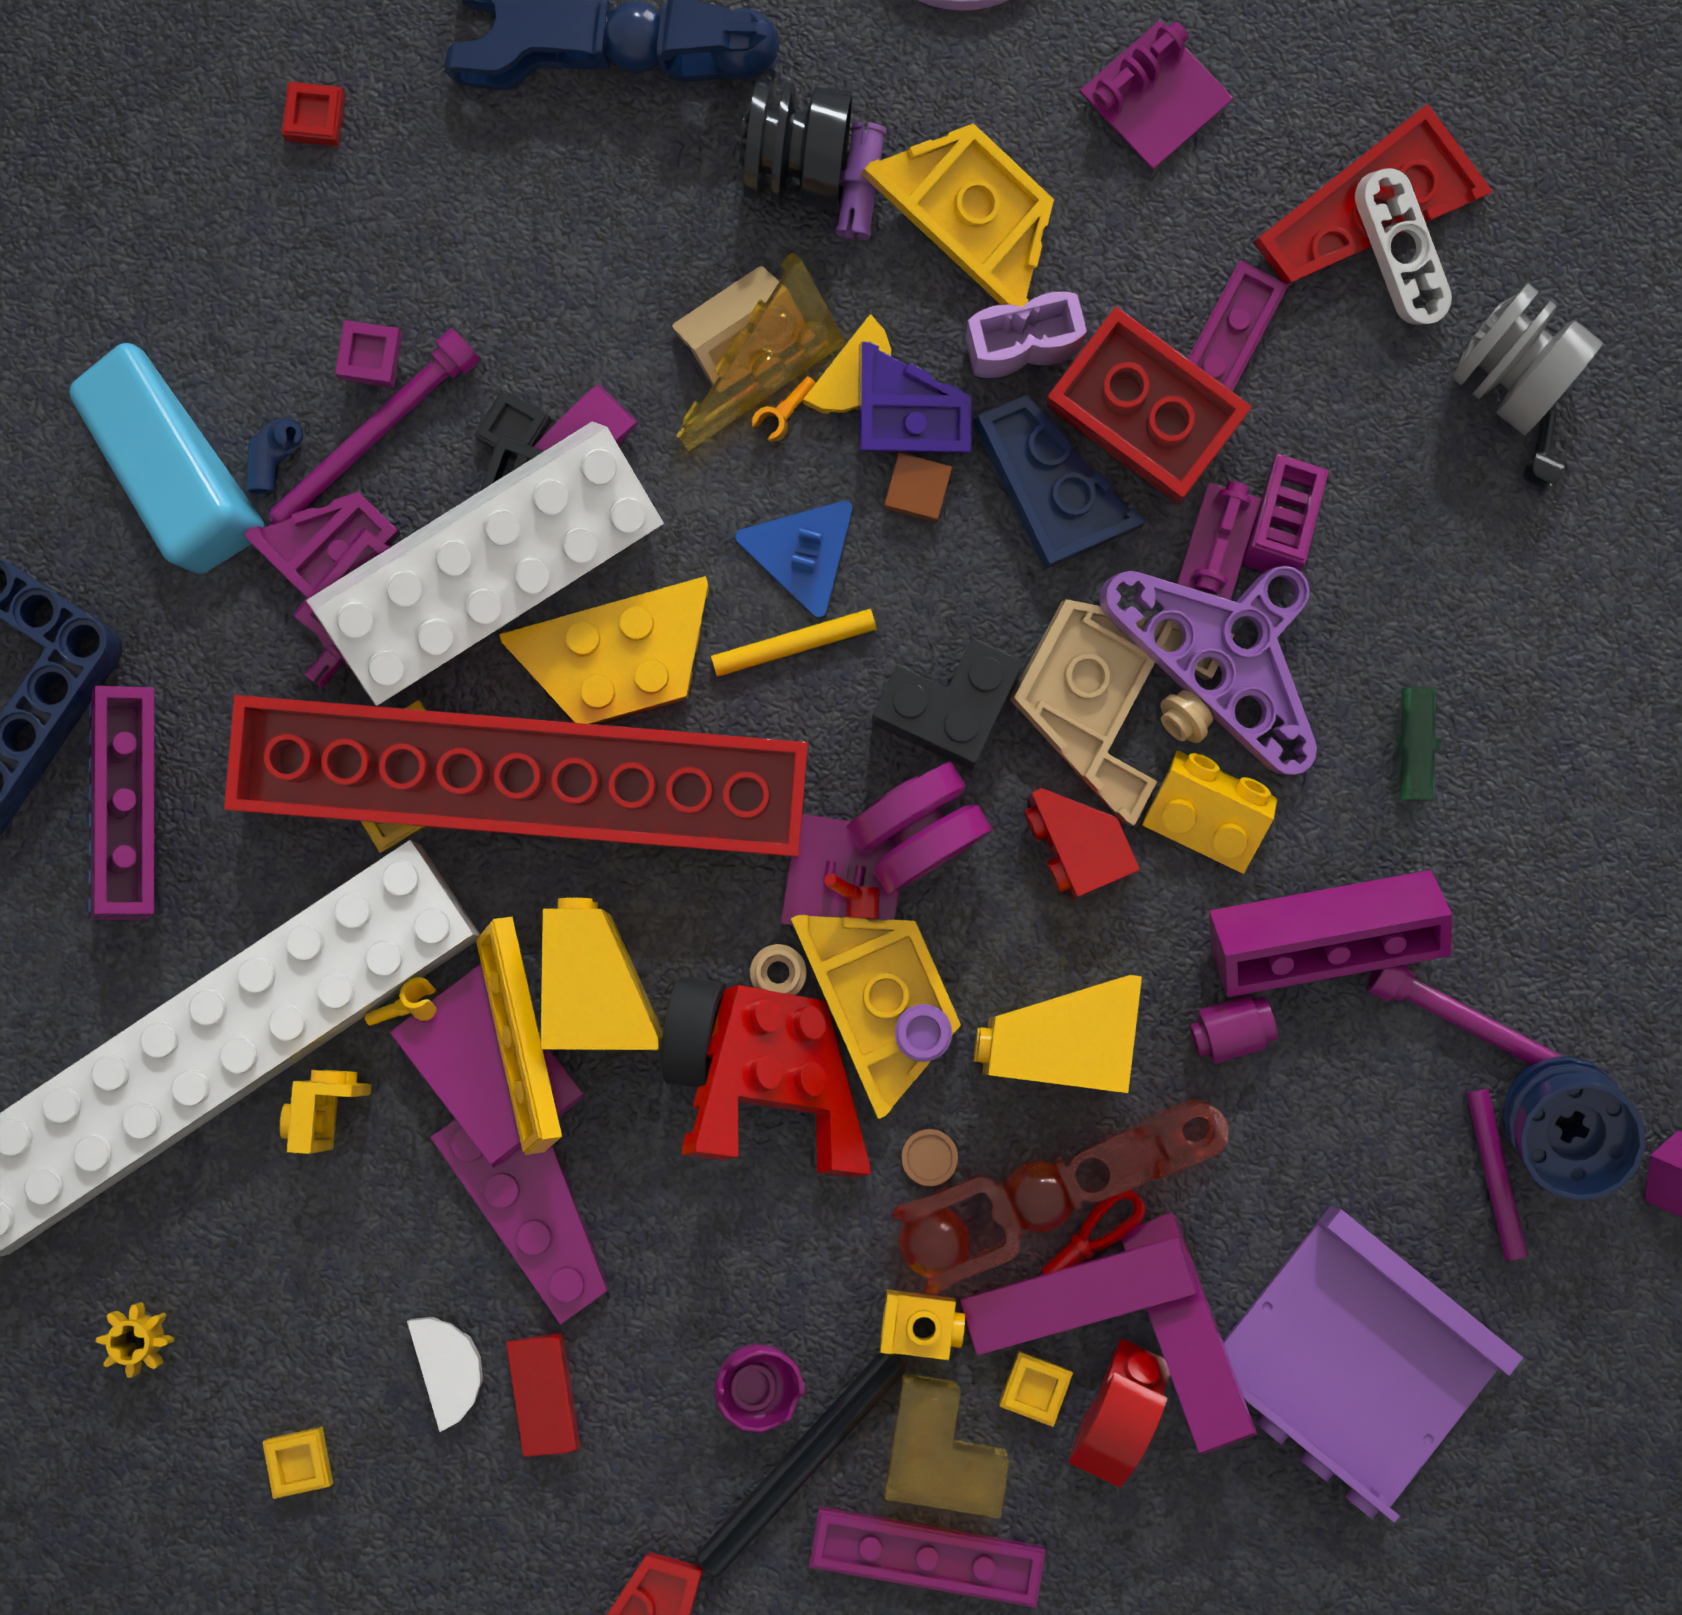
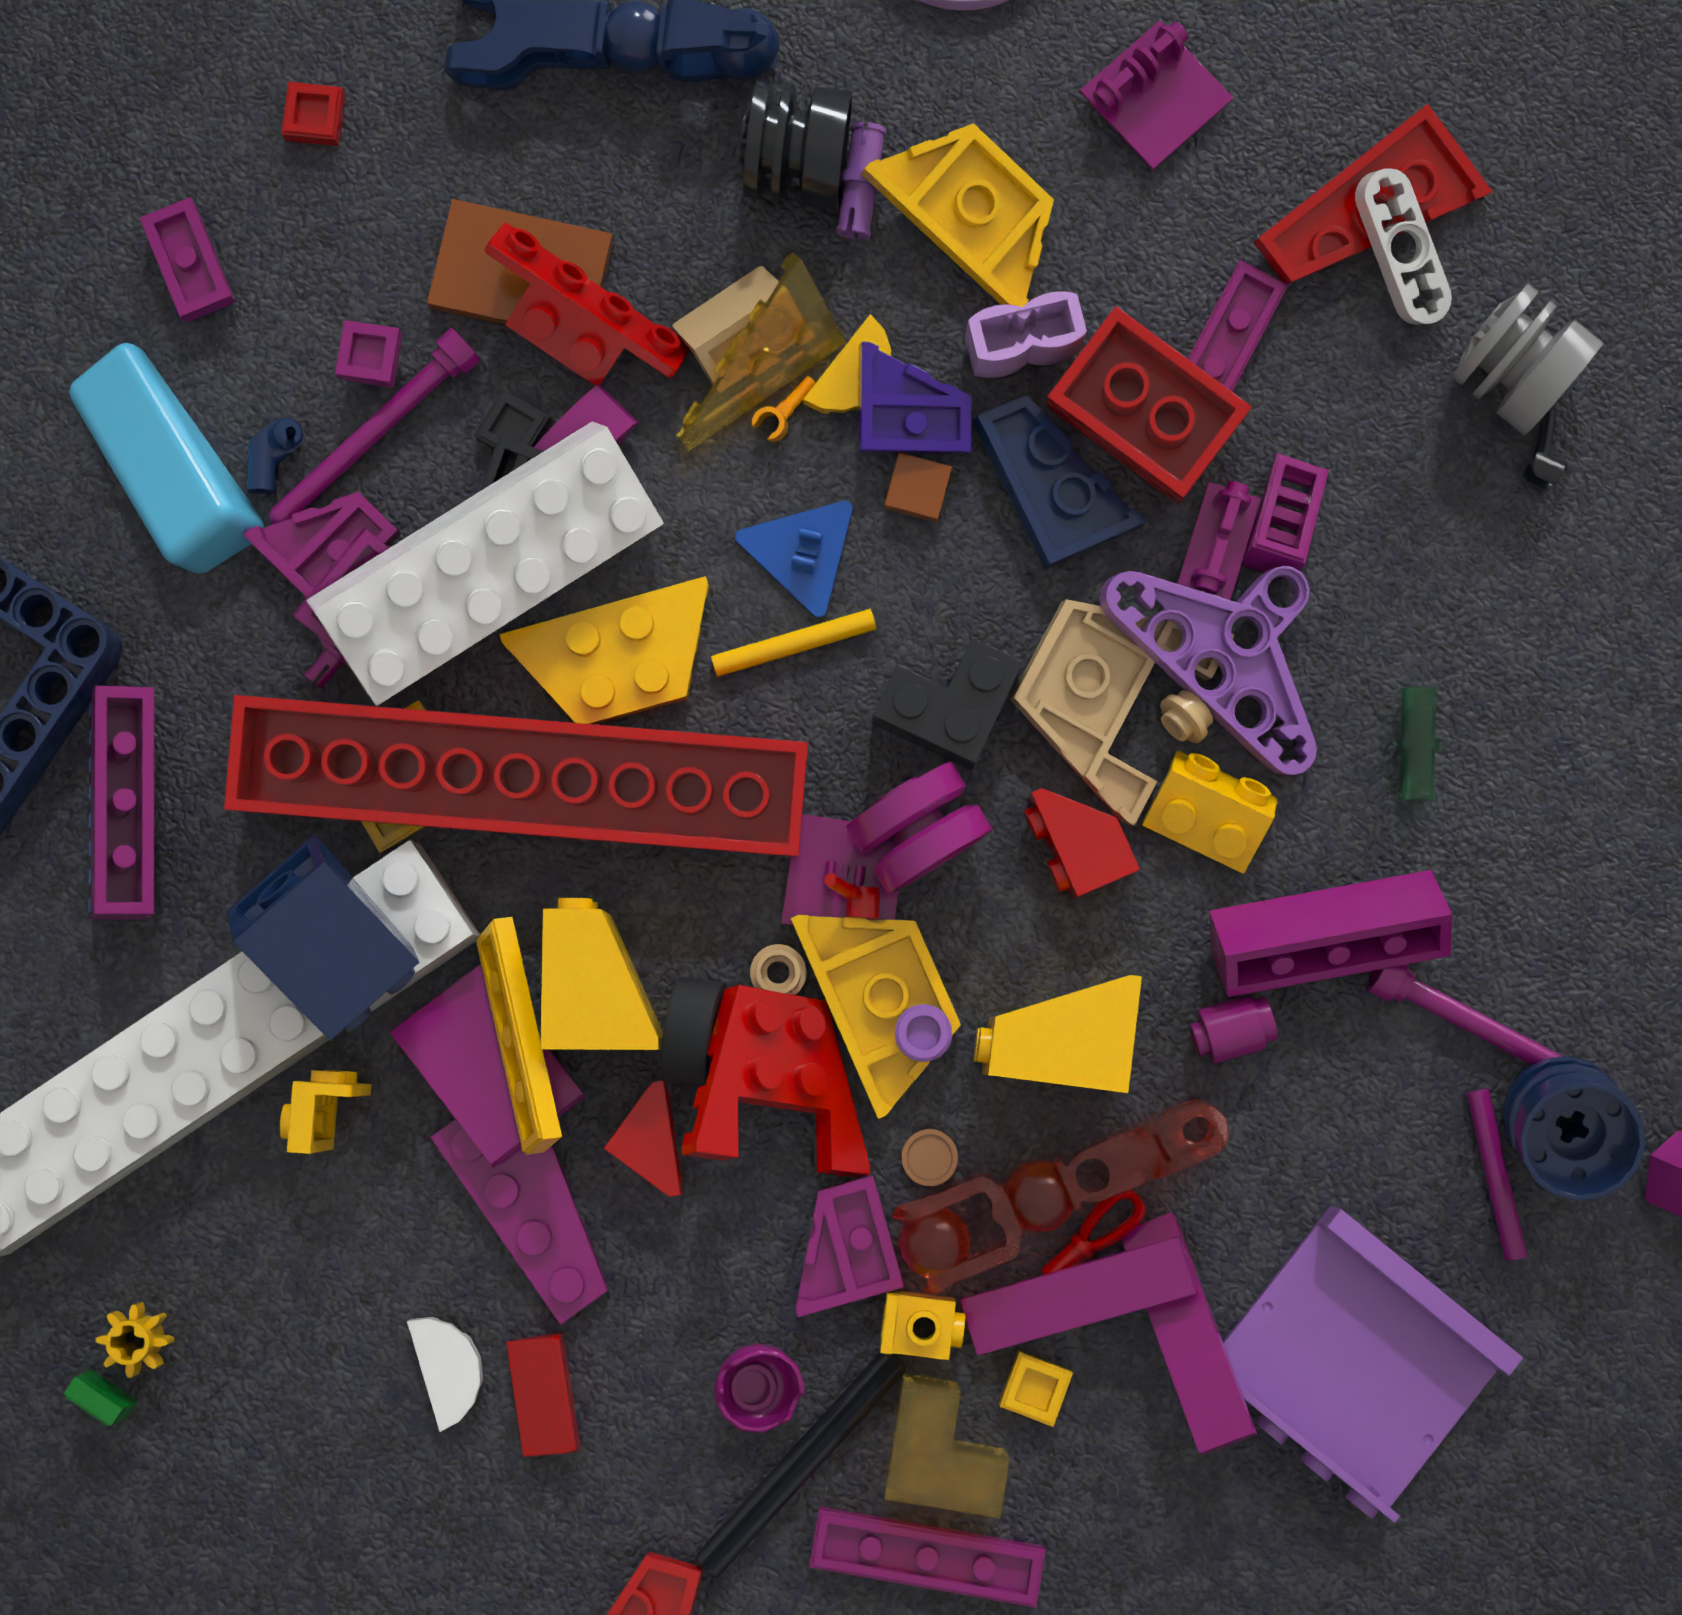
yellow tile [262,1427,333,1499] -> none
yellow hand [365,977,437,1026] -> none
red brick [1068,1338,1170,1488] -> none
none -> green tile [63,1370,138,1427]
none -> magenta plate [139,197,236,323]
none -> dark blue slope [227,834,420,1041]
none -> dark orange tile [427,199,614,325]
none -> red bracket [484,223,689,386]
none -> red slope [604,1080,684,1197]
none -> magenta wing [796,1175,904,1317]

